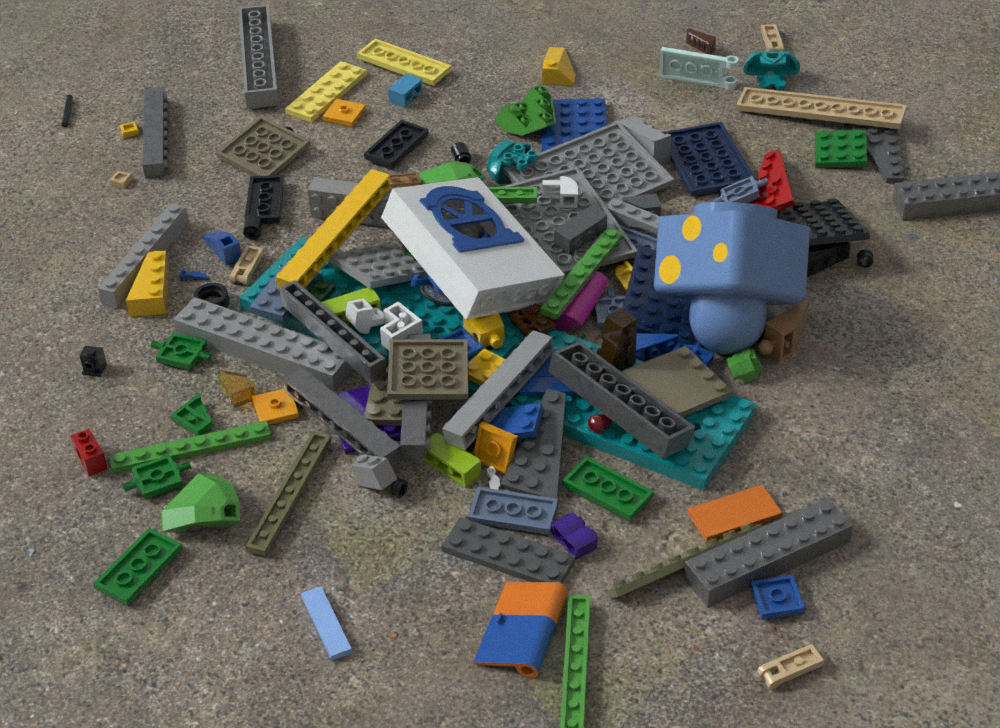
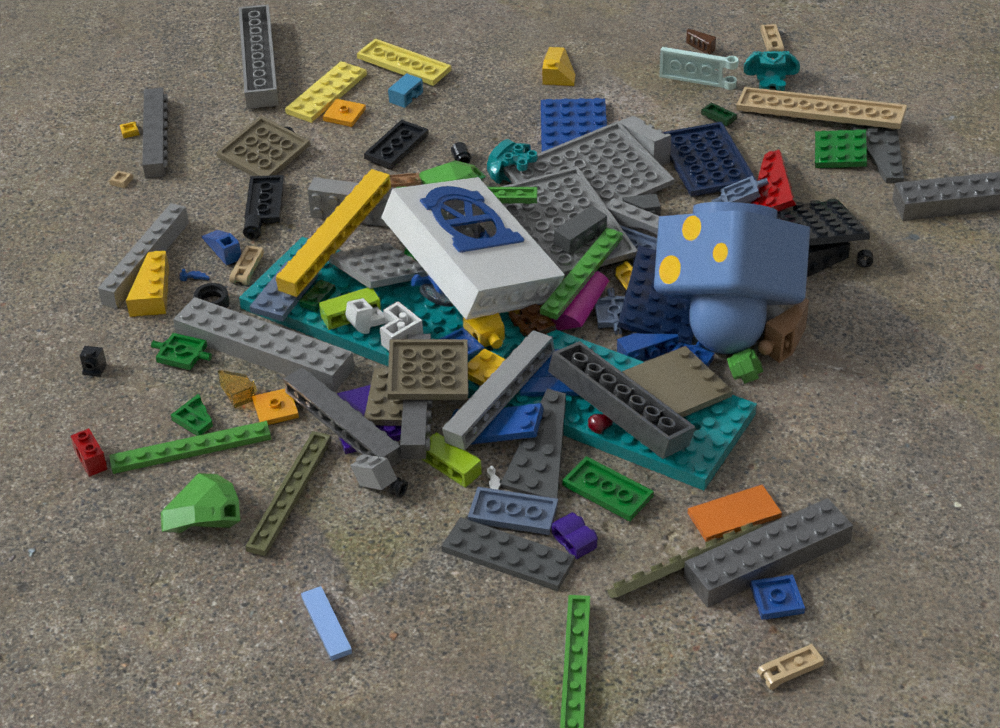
black bar [61,94,73,127] -> none
green plate [93,528,183,606] -> none
green plate [123,454,192,500] -> none
flat silver brick [279,280,387,384] -> none
light orange plate [473,422,518,474] -> none
door [473,582,569,678] -> none
bright green brick [494,85,556,136] -> none
white brick [542,176,578,208] -> none
dark brown wedge [596,308,637,372] -> none
none -> dark green plate [701,102,737,126]

